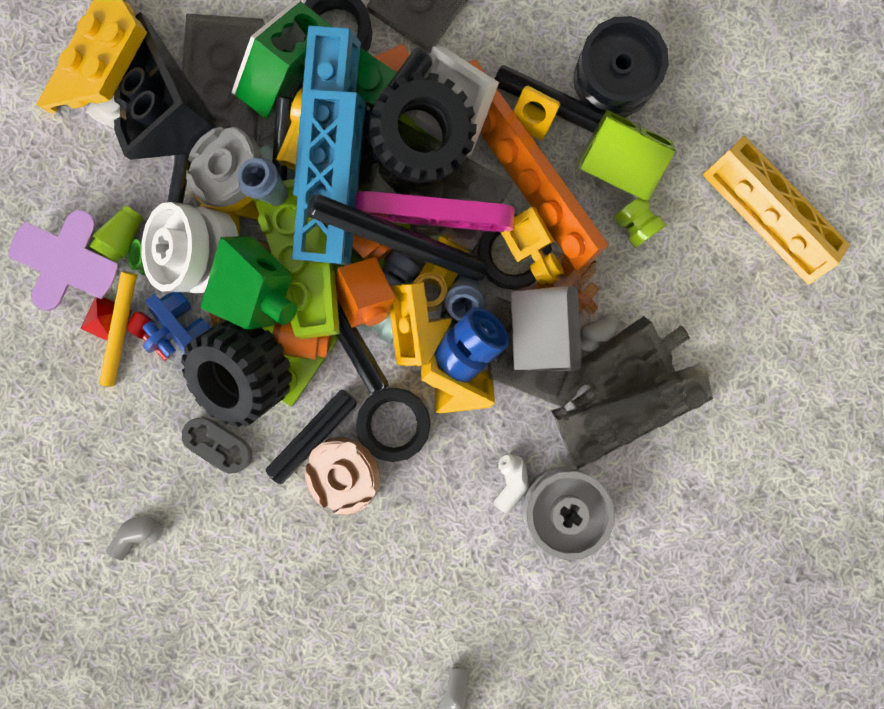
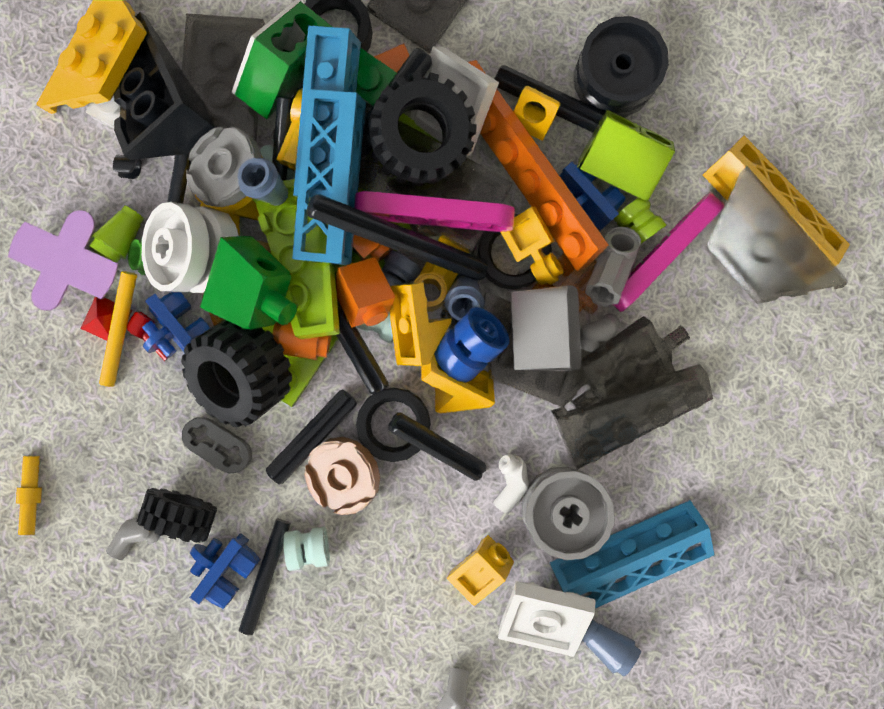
none -> yellow bar [16,456,42,535]
none -> black hand [113,154,142,179]
none -> black tyre [136,488,217,543]
none -> blue hips [189,533,261,609]
none -> black bar [238,518,291,635]
none -> light aqua wheel [283,526,330,571]
none -> black axle [388,412,487,481]
none -> yellow bracket [447,535,514,606]
none -> white plate [498,581,595,657]
none -> dark azure fence [550,500,715,608]
none -> blue hips [559,160,625,232]
none -> sand blue cone [582,619,641,677]
none -> light grey piece [585,227,641,307]
none -> dark pink beam [612,192,725,312]
none -> clear smoke wing [706,166,847,304]

